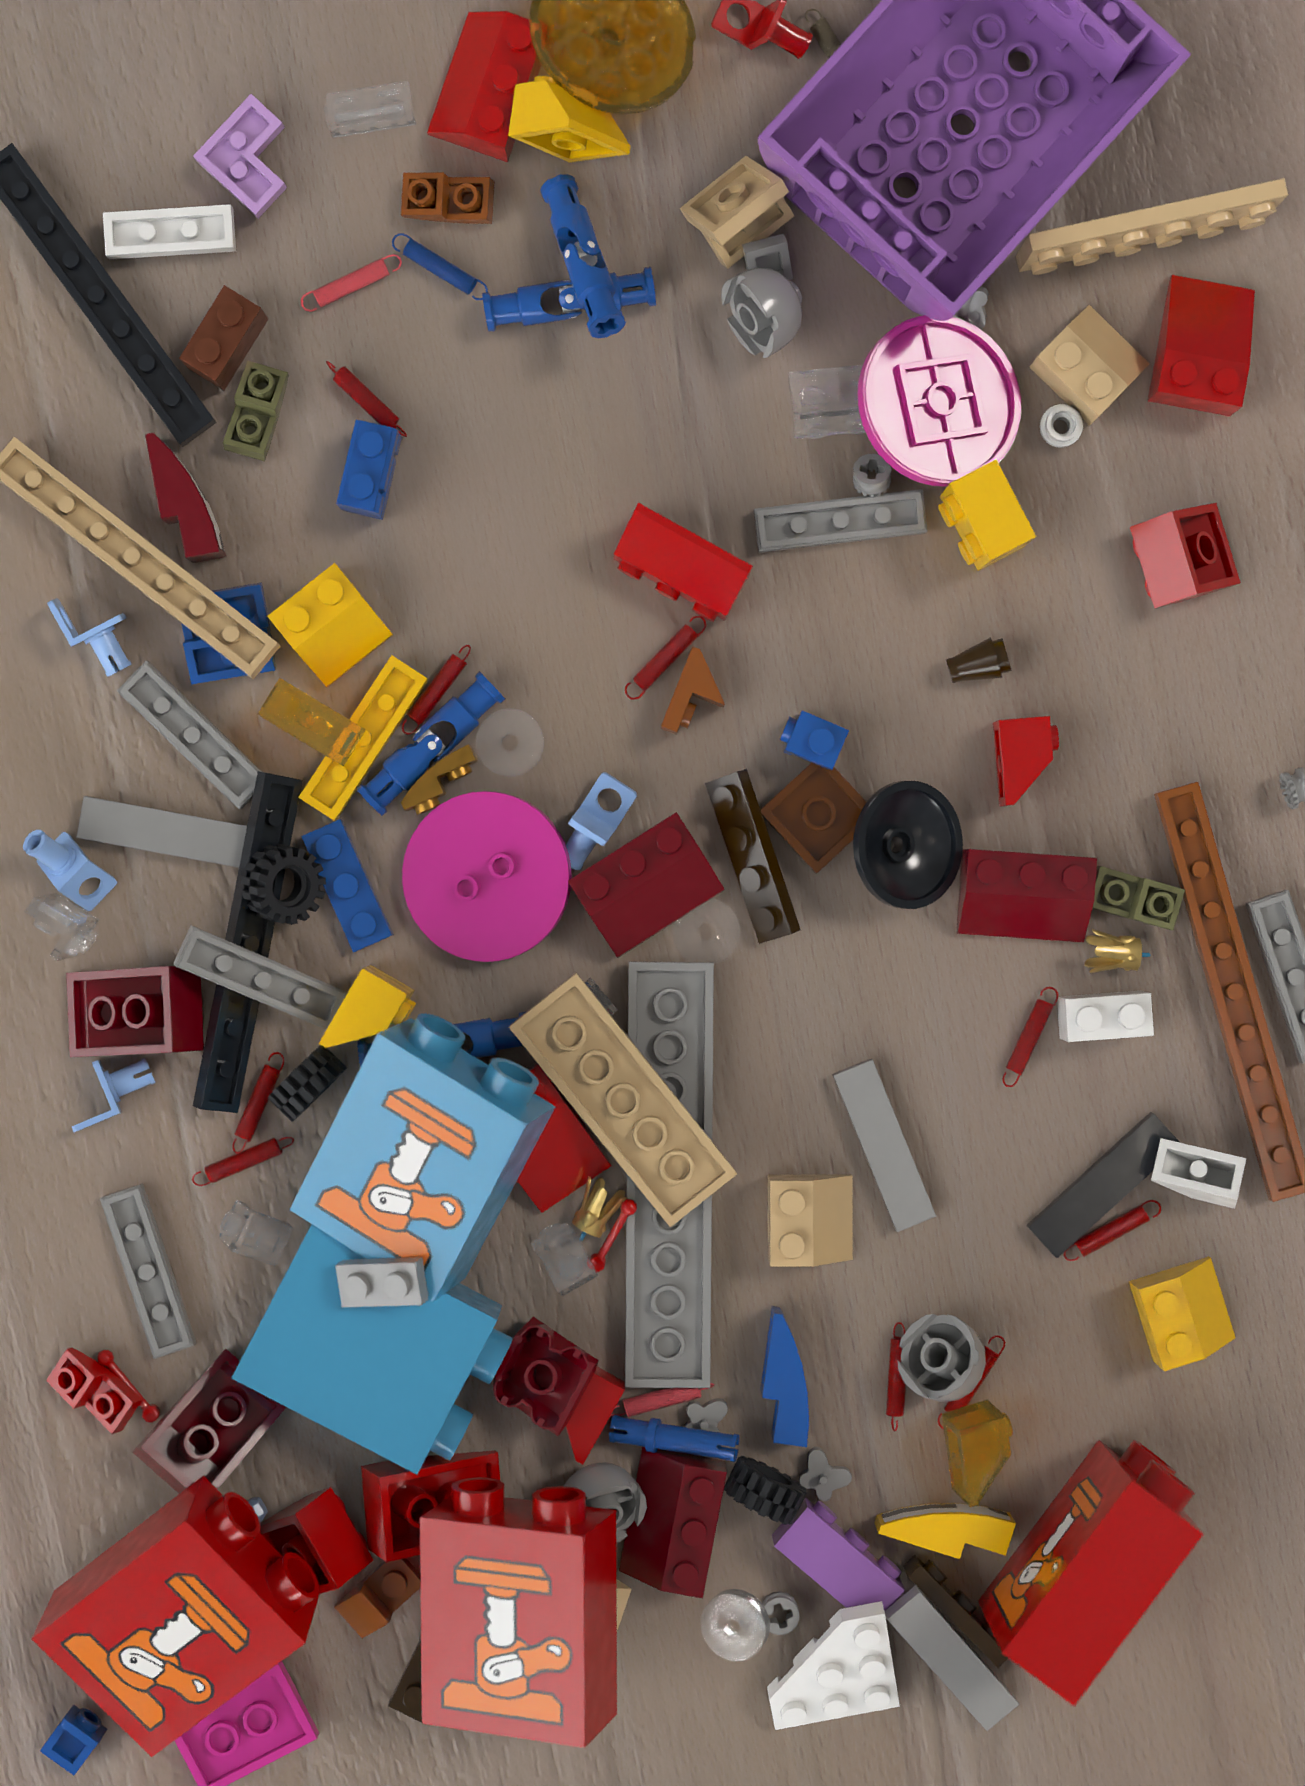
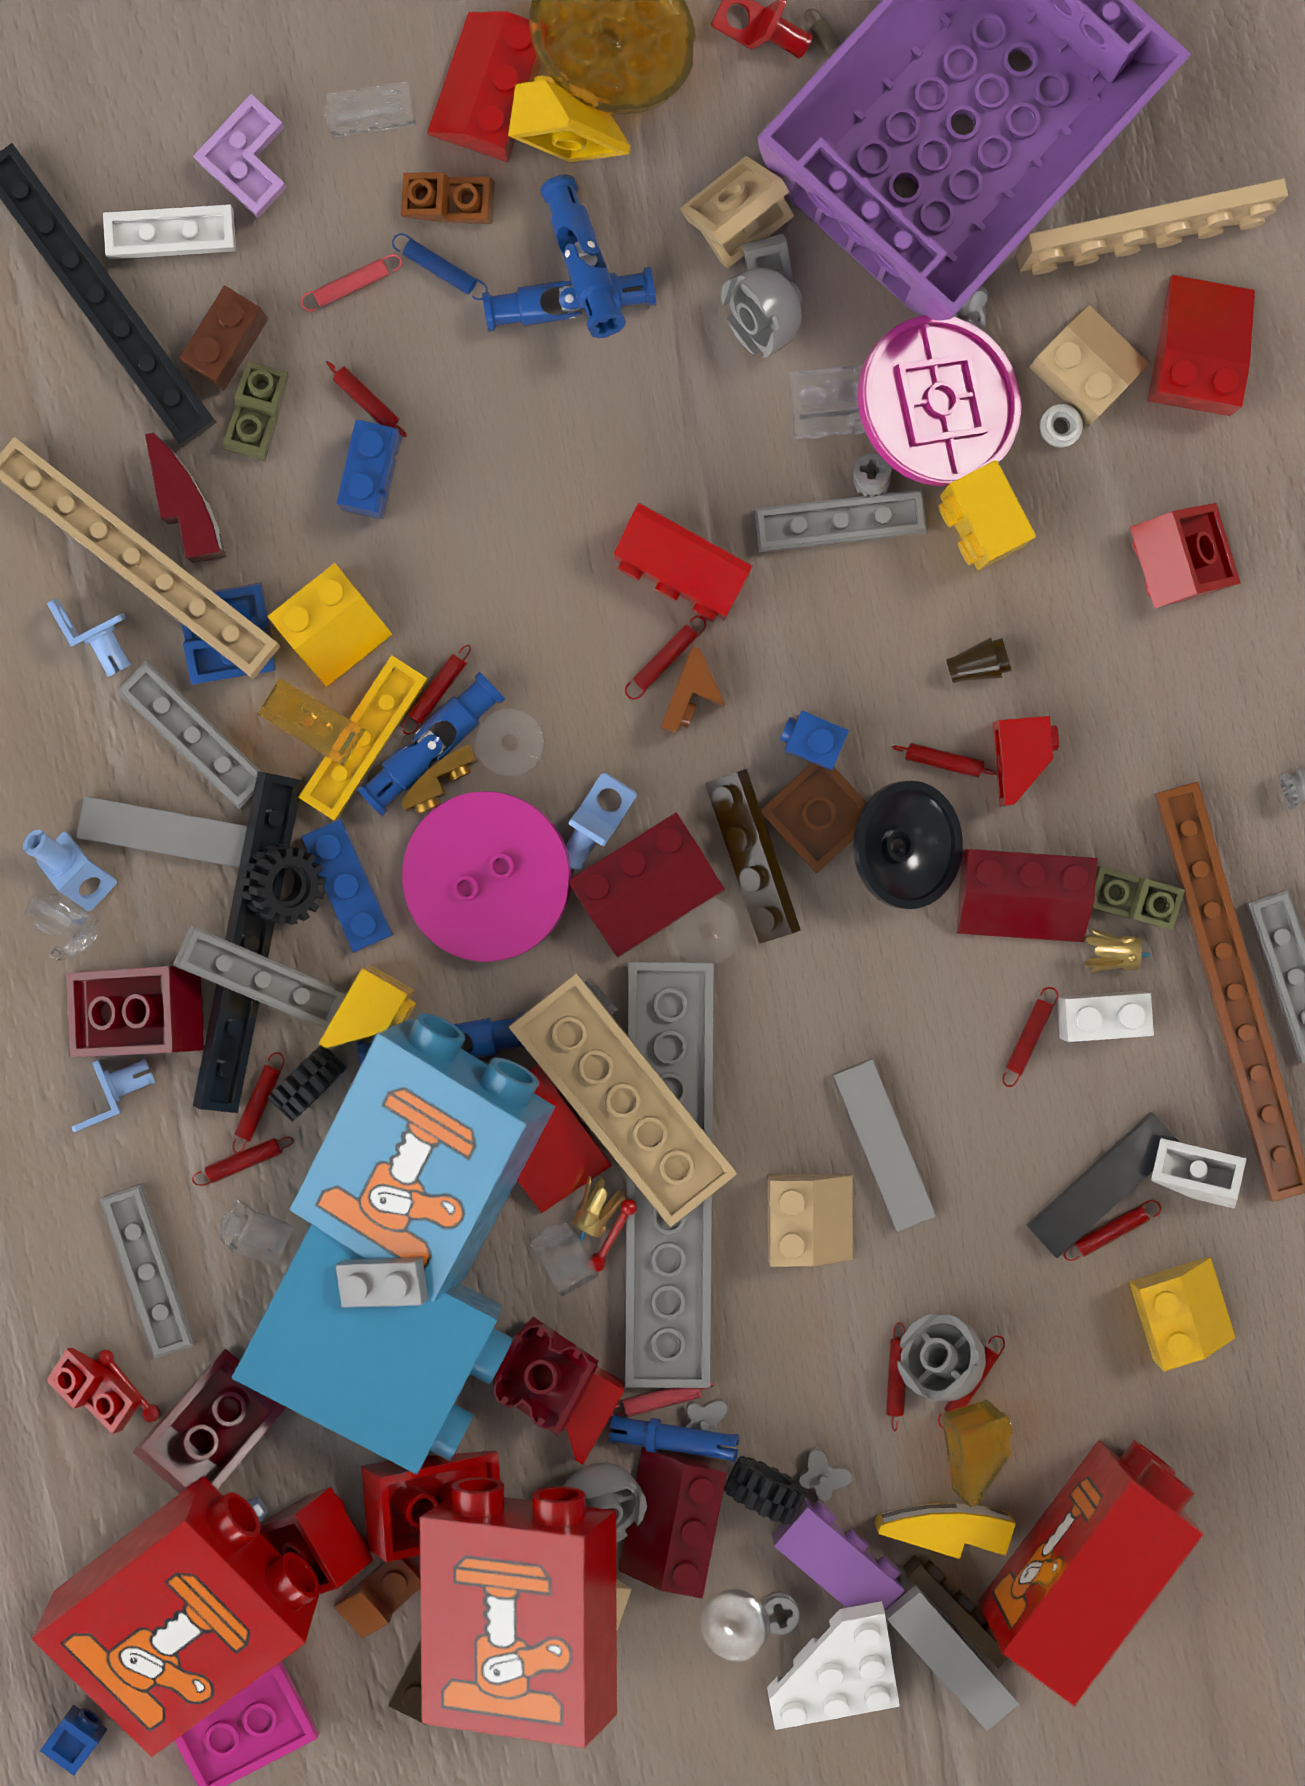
blue slope [760,1306,809,1447] -> none
none -> red piece [891,742,997,778]

